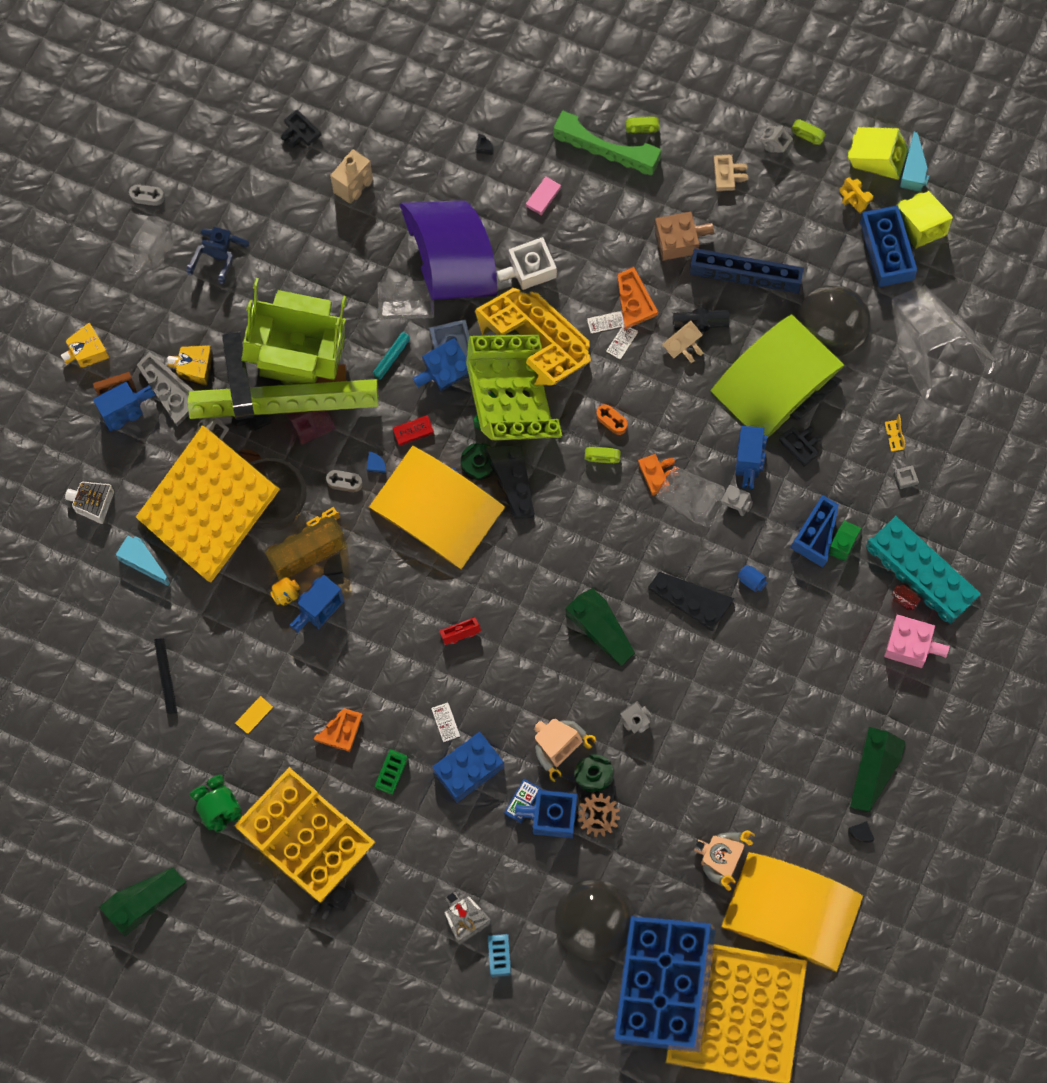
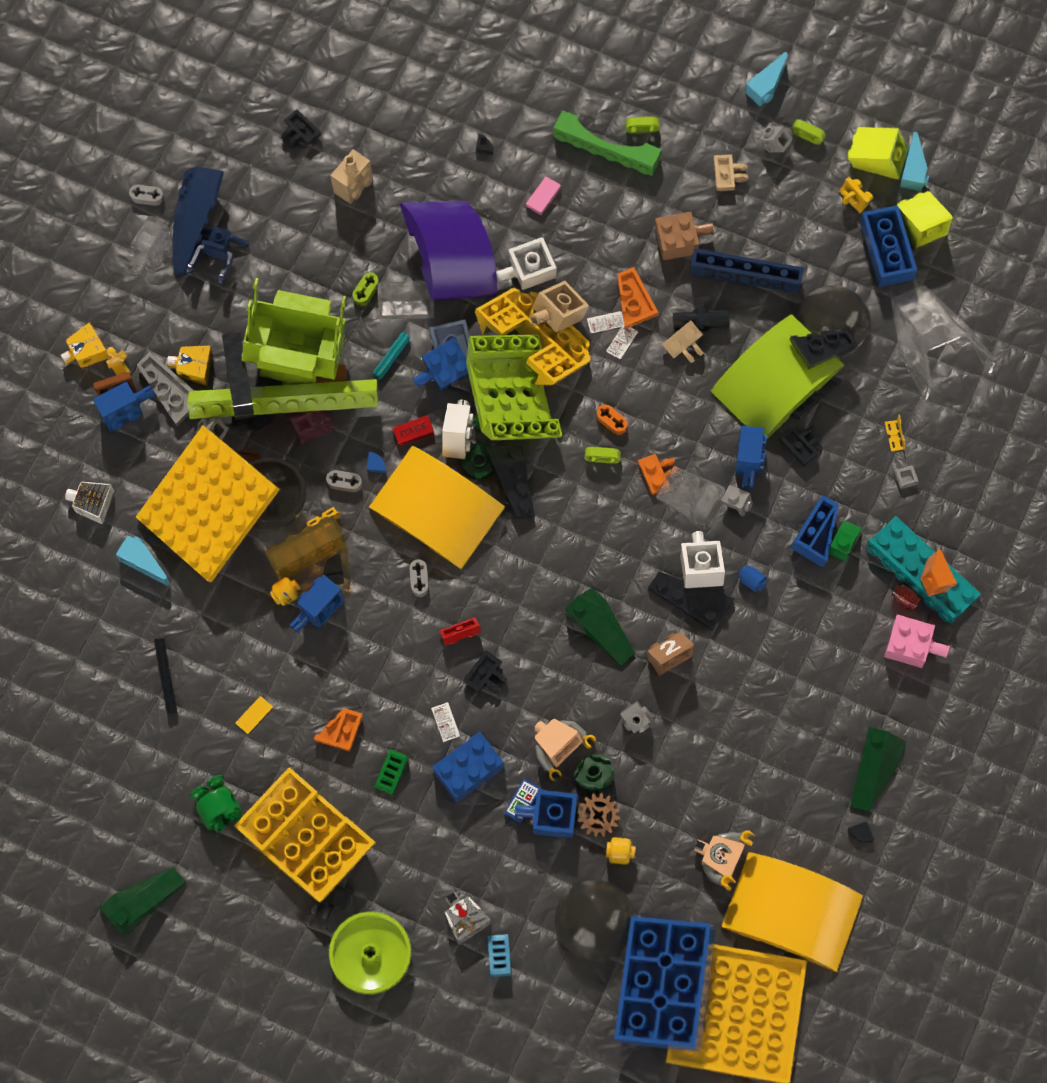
none -> yellow piece [106,347,131,376]
none -> dark blue wedge [172,166,224,276]
none -> lime dish [329,912,411,995]
none -> lime beam [353,273,379,306]
none -> light grey beam [409,559,429,597]
none -> white brick [442,400,474,459]
none -> black hinge [463,650,508,693]
none -> tan brick [530,281,589,333]
none -> yellow head [606,837,635,865]
none -> medium nougat slope [647,632,694,676]
none -> white brick [680,531,725,588]
none -> medium azure slope [745,52,788,106]
none -> black wing [789,330,858,369]
none -> orange slope [921,549,957,596]

